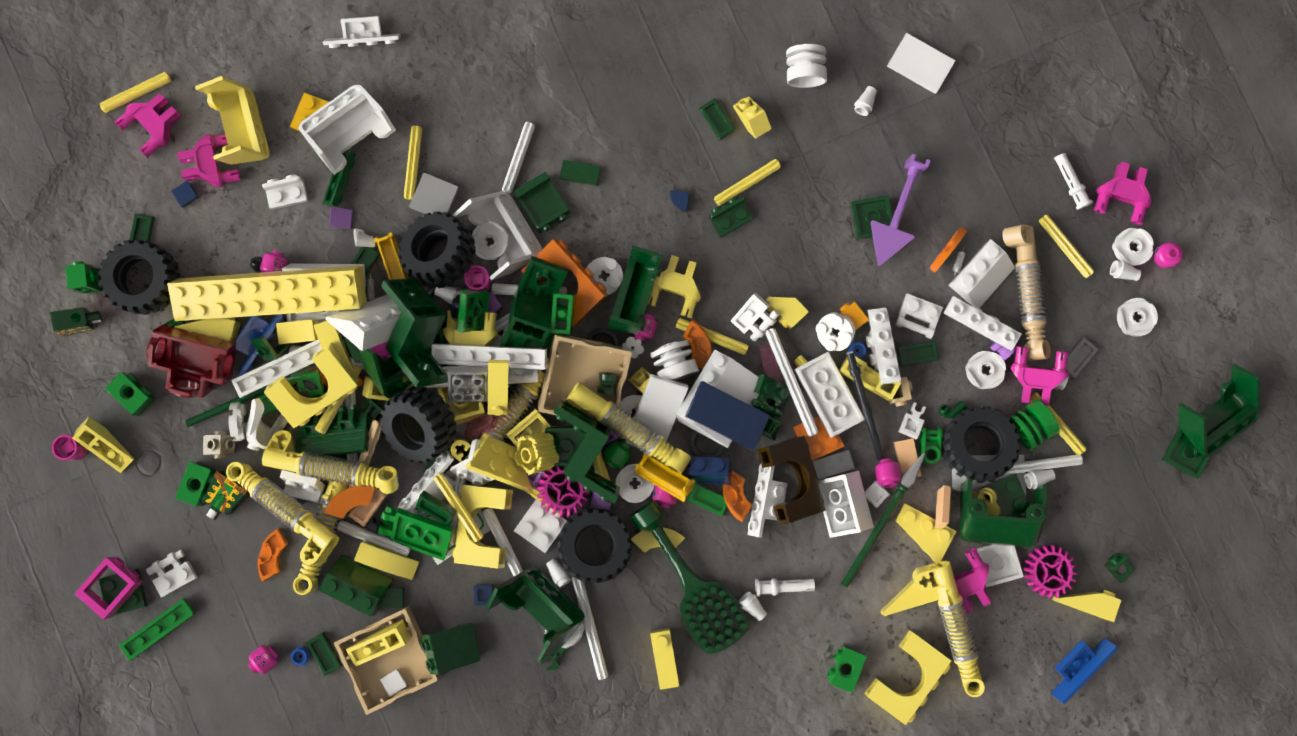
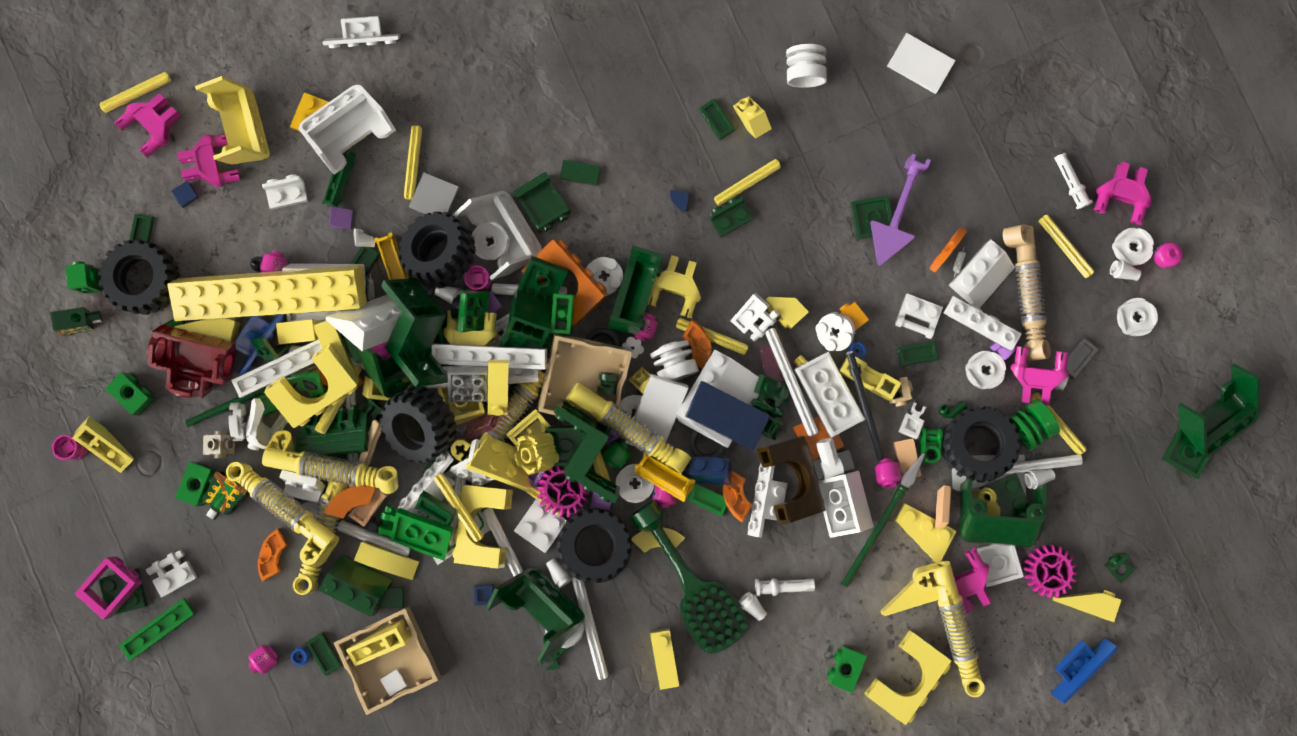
dark green panel [421,622,481,674] -> none
white axle [502,122,535,194] -> none
white cone [854,86,877,116] -> none
white tile [865,481,890,508] -> none
white bracket [866,308,901,385] -> none
none -> white piece [816,438,844,479]

